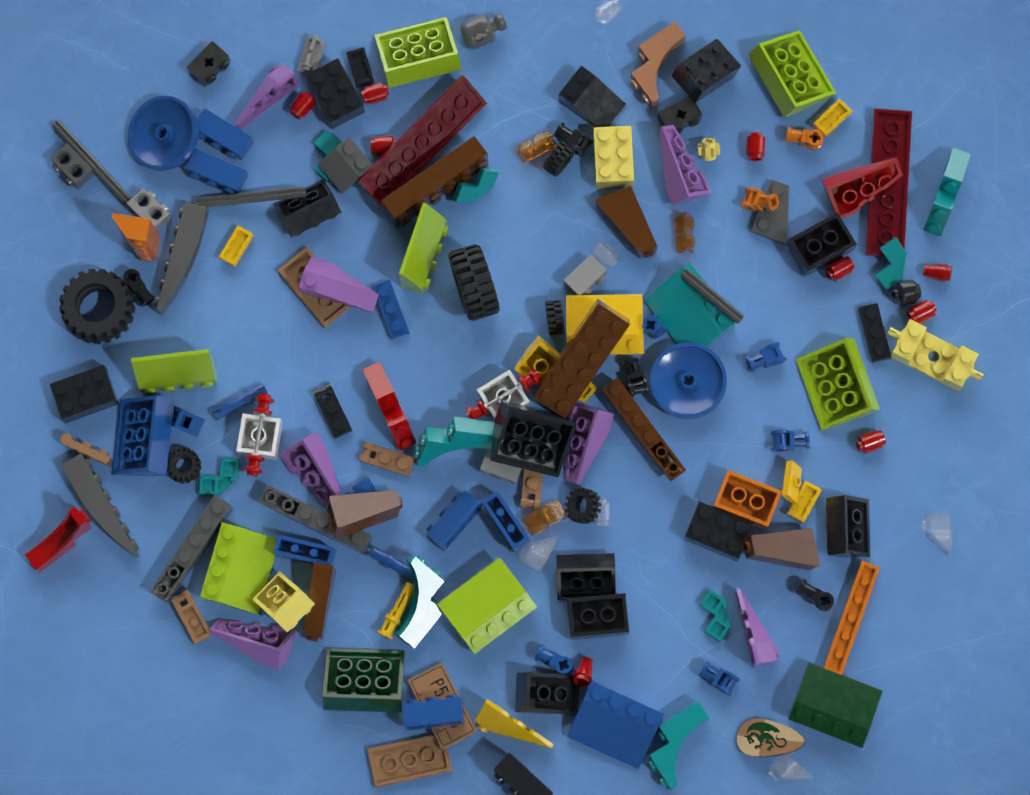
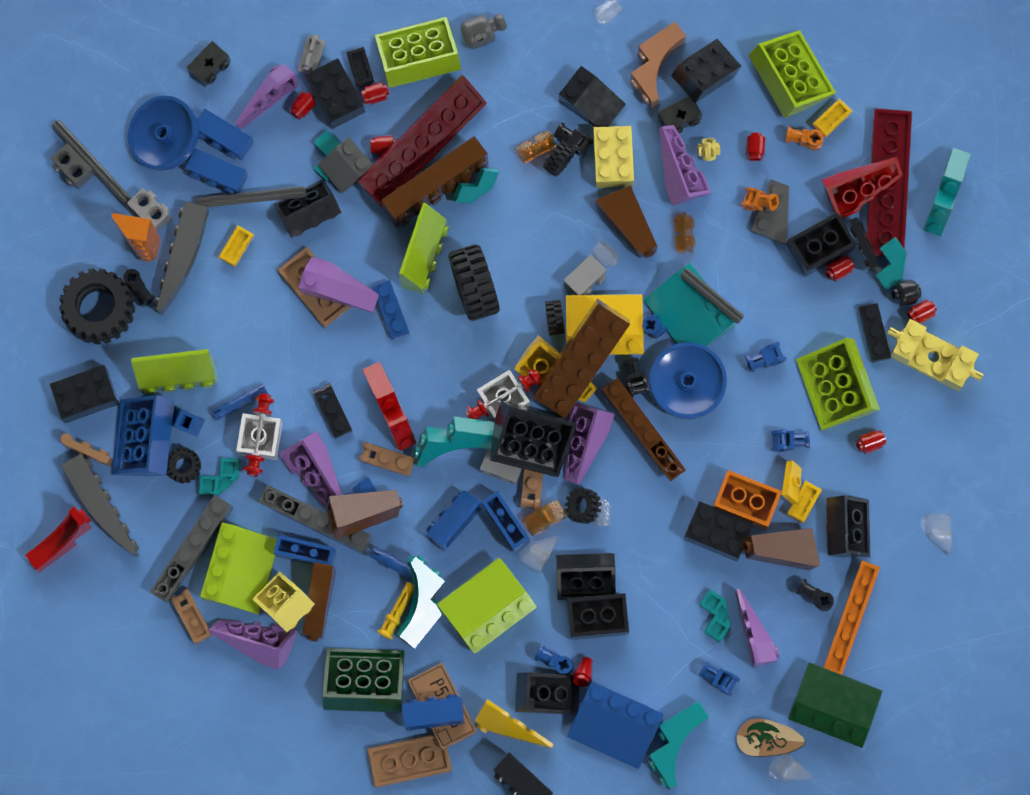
red cone [923,264,952,283] -> none
none -> black plate [850,217,882,274]

